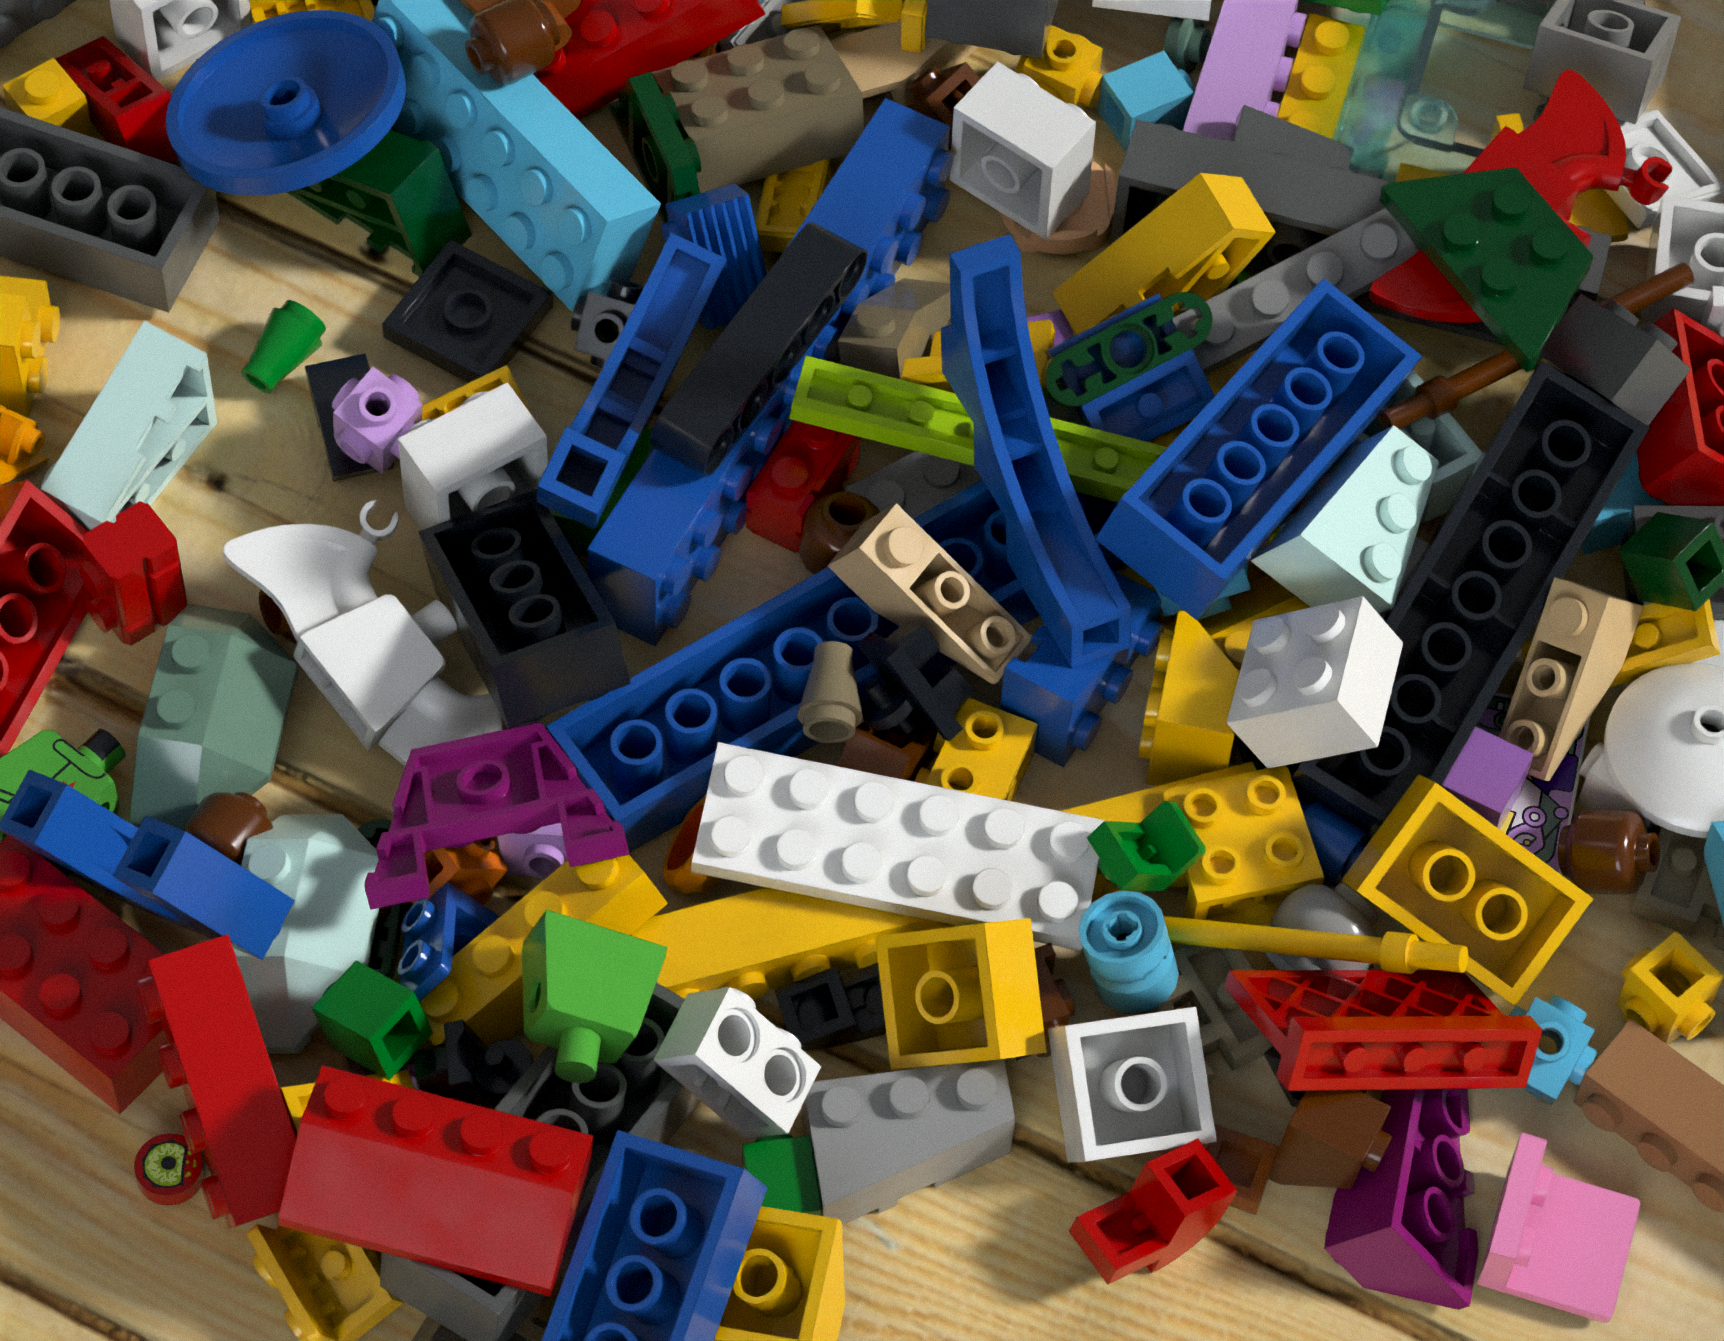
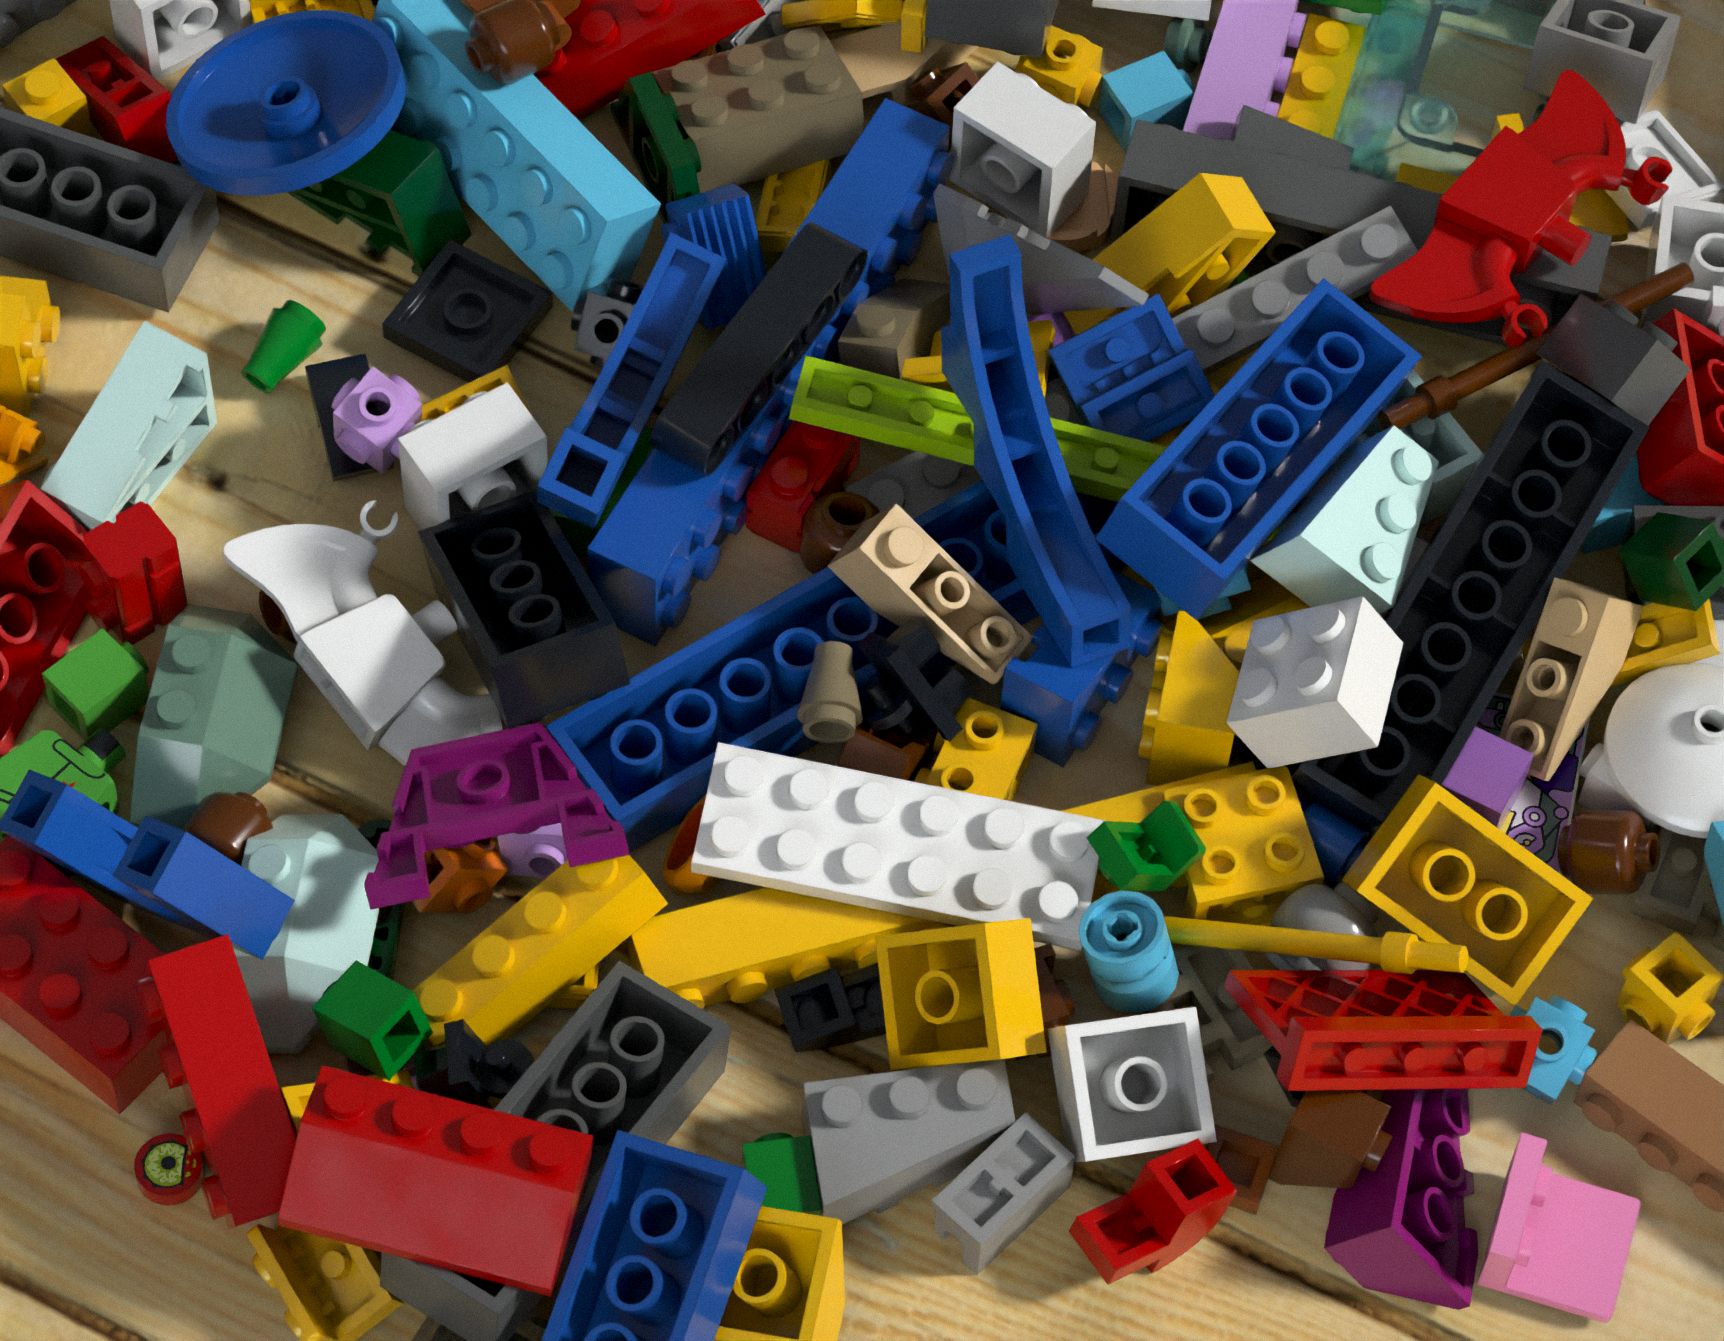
blue bracket [398,881,500,1002] -> none
bright green torso [522,909,667,1083] -> none
white brick [654,987,821,1139] -> none
dark green beam [1041,292,1213,407] -> none
dark green wing [1379,167,1593,372] -> none
none -> bright green brick [42,628,149,741]
none -> light grey hinge [931,1112,1075,1275]
none -> light grey wedge [933,183,1149,315]

